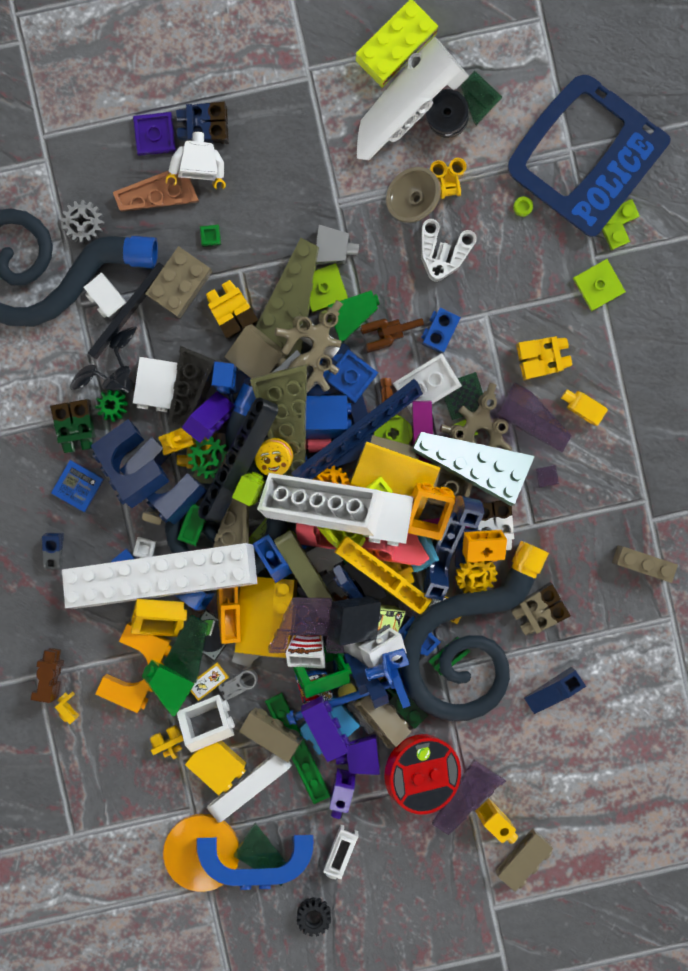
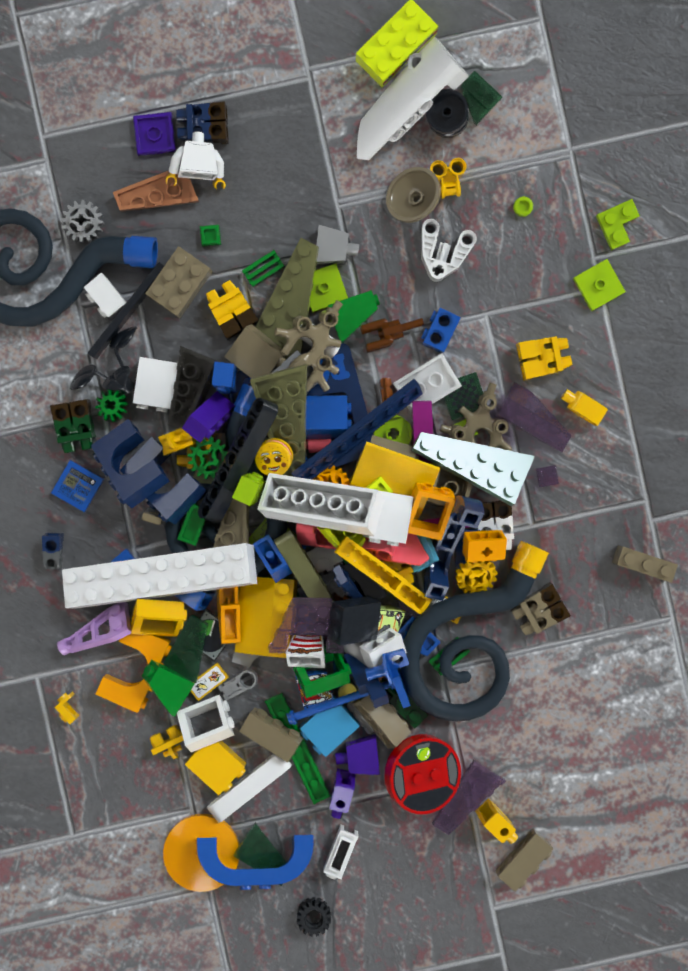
reddish brown hips [30,648,64,703] -> none
white tile [133,537,157,558] -> none
dark purple brick [301,696,350,762] -> none
blue tile [325,350,378,403] -> none
dark blue door [508,75,671,237] -> none
dark blue slope [524,667,586,714] -> none
none -> lavender plate [57,602,132,655]
none -> green tile [242,250,285,287]

